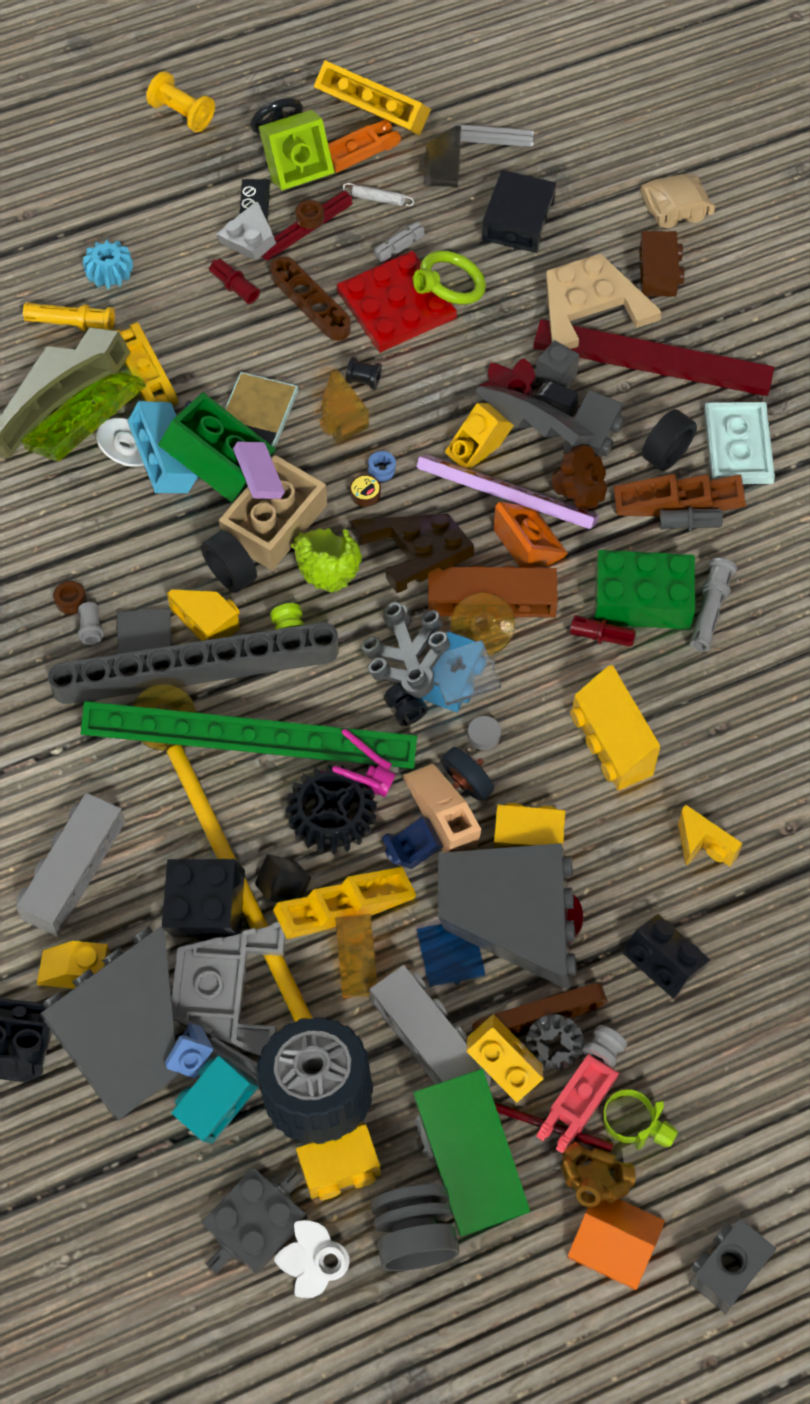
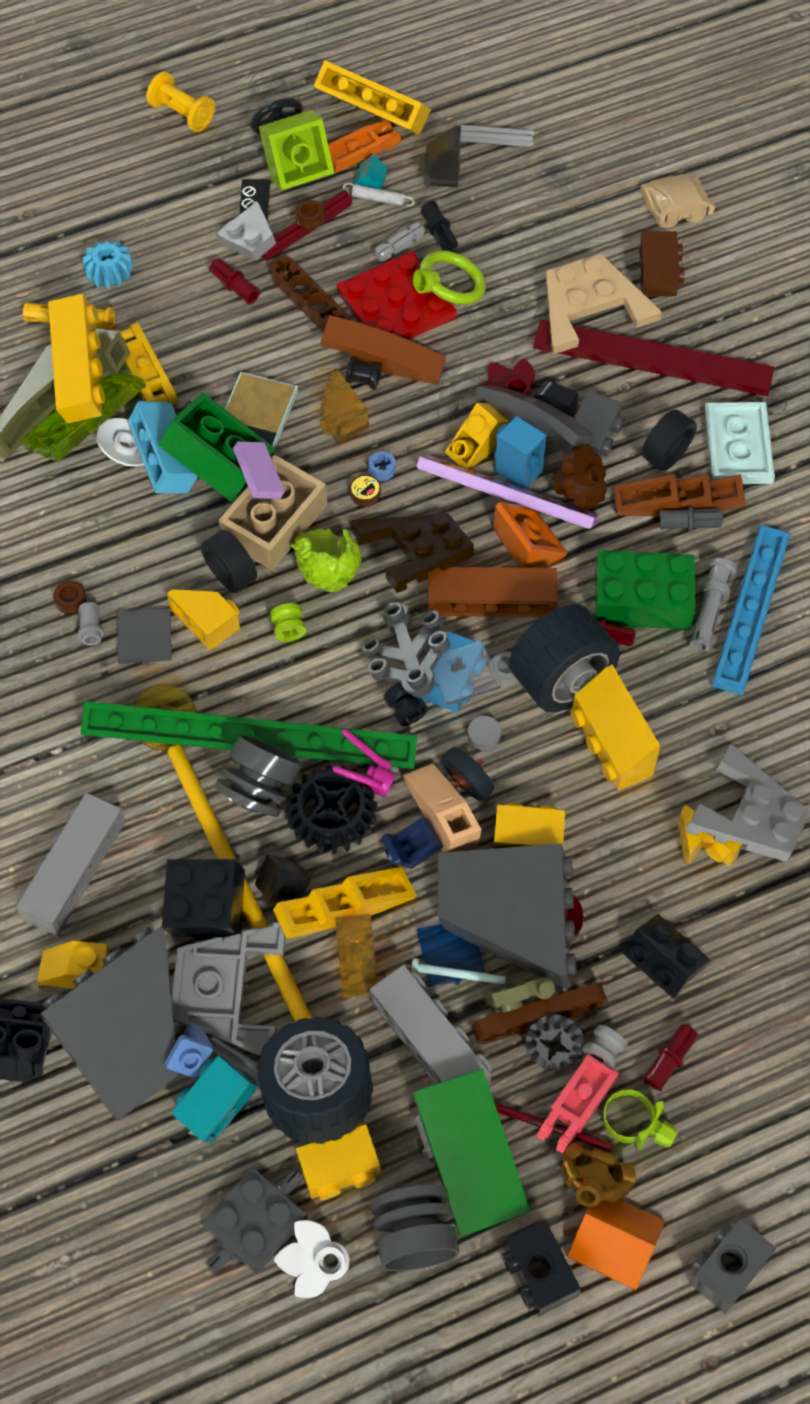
dark grey beam [48,623,339,704] -> none
clear yellow dish [450,592,515,656] -> none
yellow brick [466,1014,544,1103] -> none
black panel [482,170,557,253] -> none
dark grey brick [535,340,579,388] -> none
none -> yellow brick [48,294,105,423]
none -> dark grey wheel [214,734,303,817]
none -> dark orange slope [321,315,446,385]
none -> teal slope [353,154,388,189]
none -> light aqua piece [411,958,506,985]
none -> black axle [420,201,458,252]
none -> olive plate [483,976,555,1012]
none -> light grey tile [490,651,518,685]
none -> dark azure brick [494,416,547,489]
none -> black brick [501,1220,581,1317]
none -> black wheel [509,604,620,713]
none -> dark red axle [642,1024,698,1091]
none -> light grey wing [685,744,810,862]
none -> dark azure tile [711,525,791,696]

